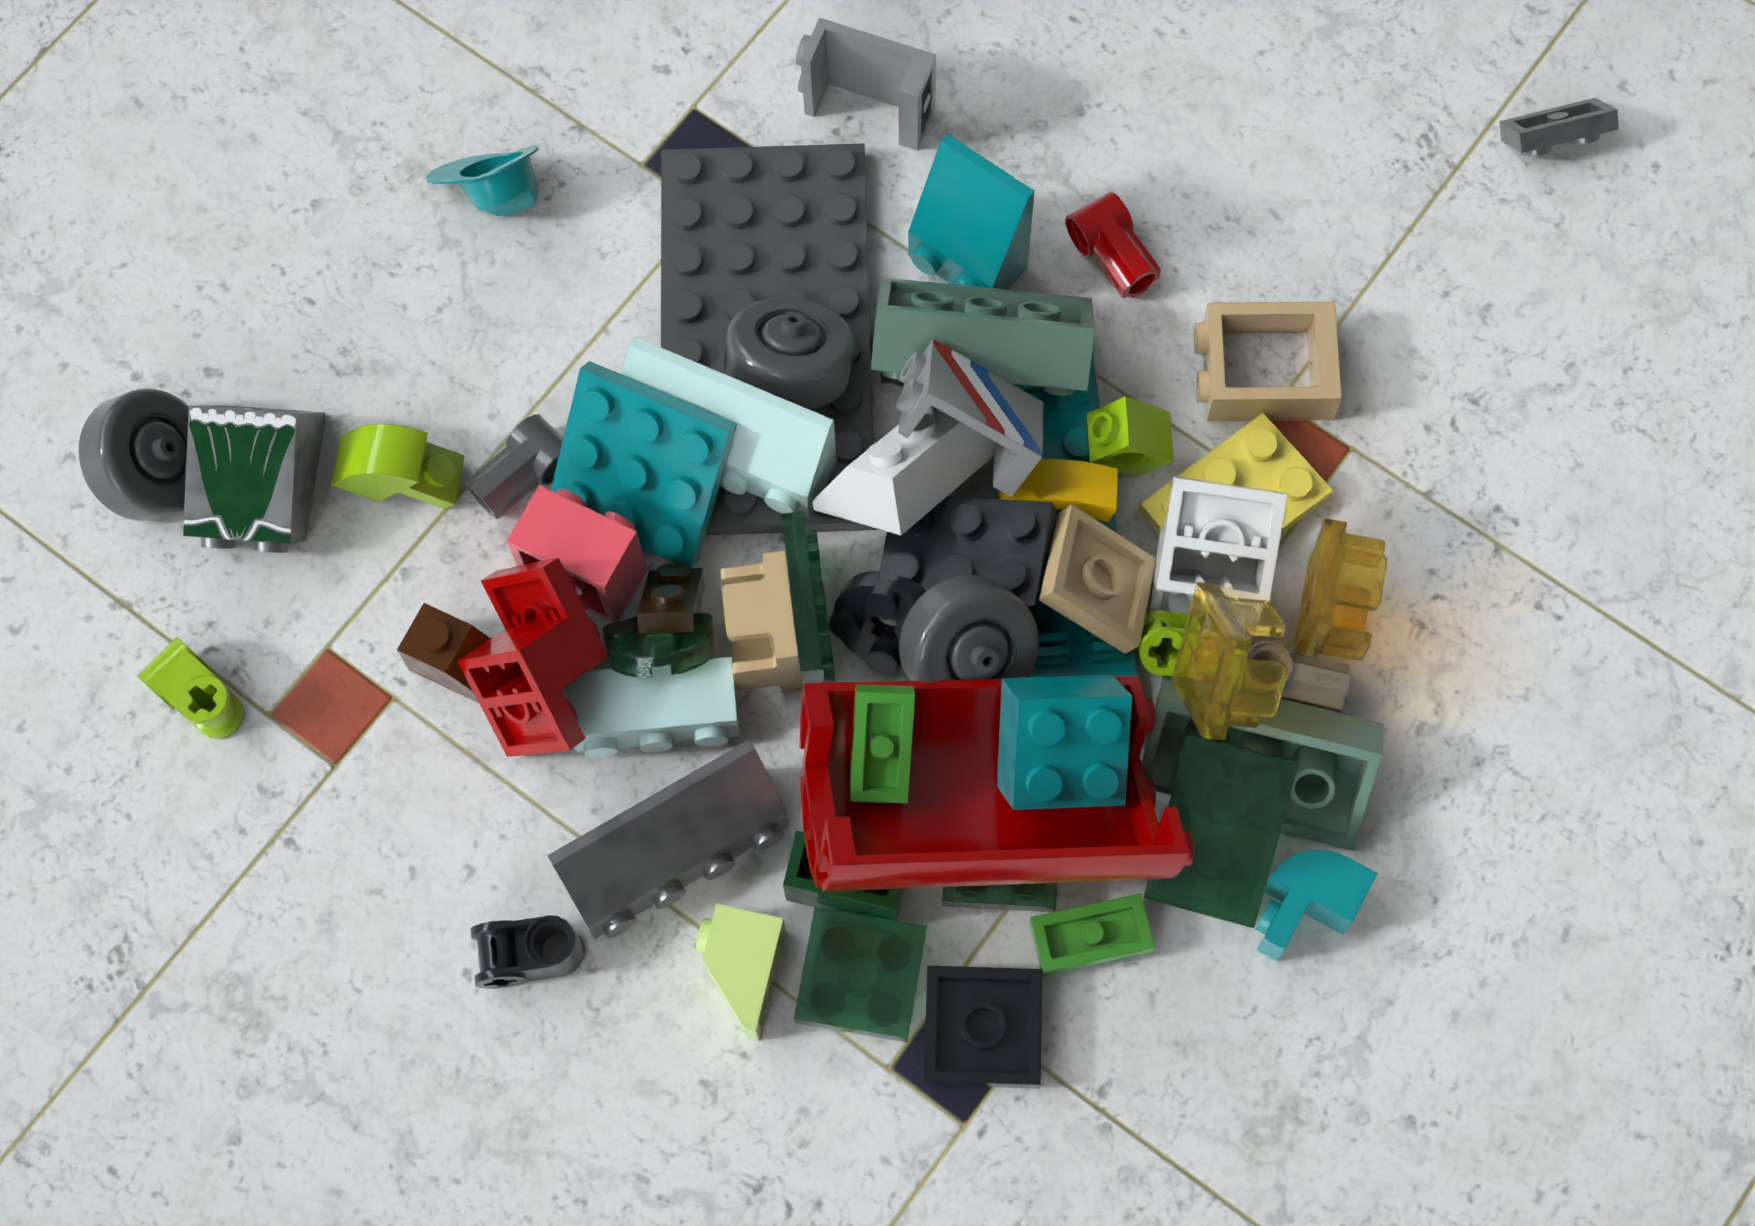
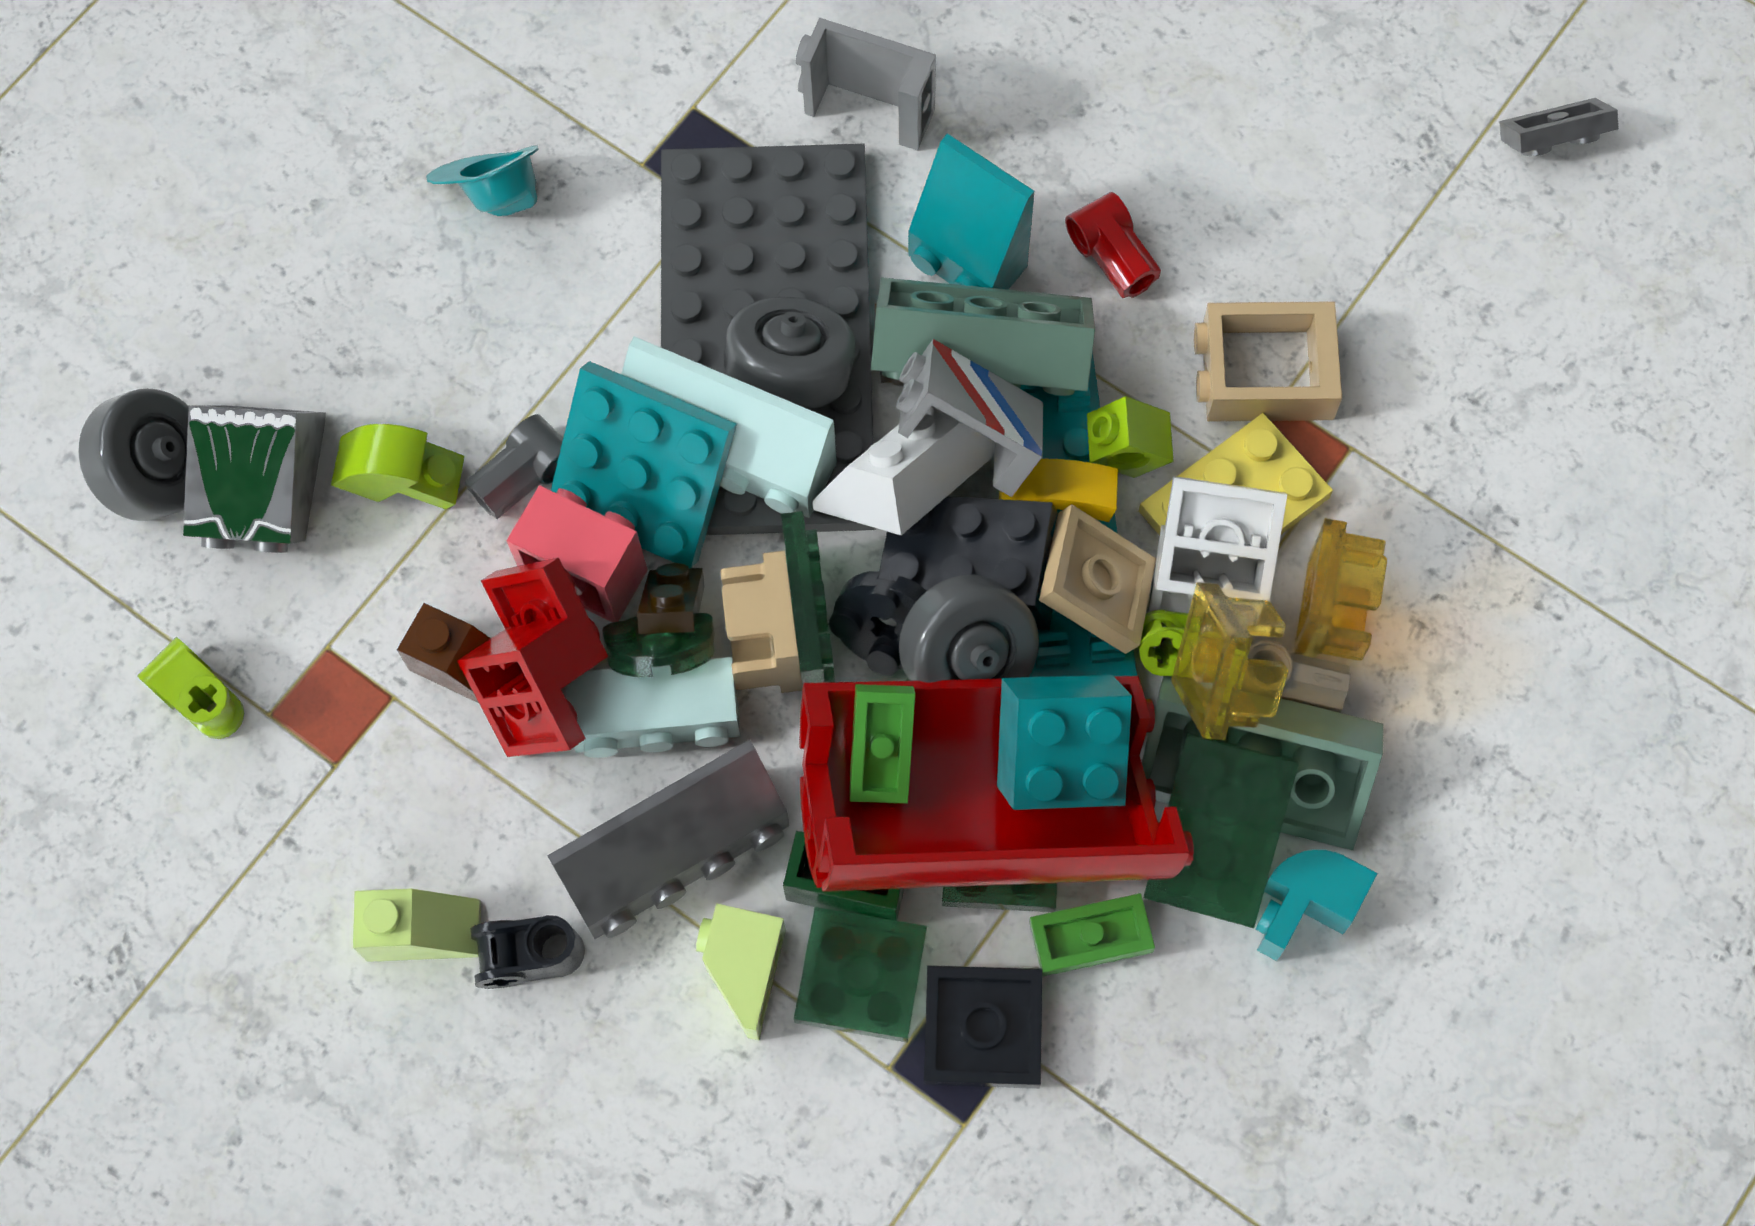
none -> yellowish green slope [353,889,481,962]

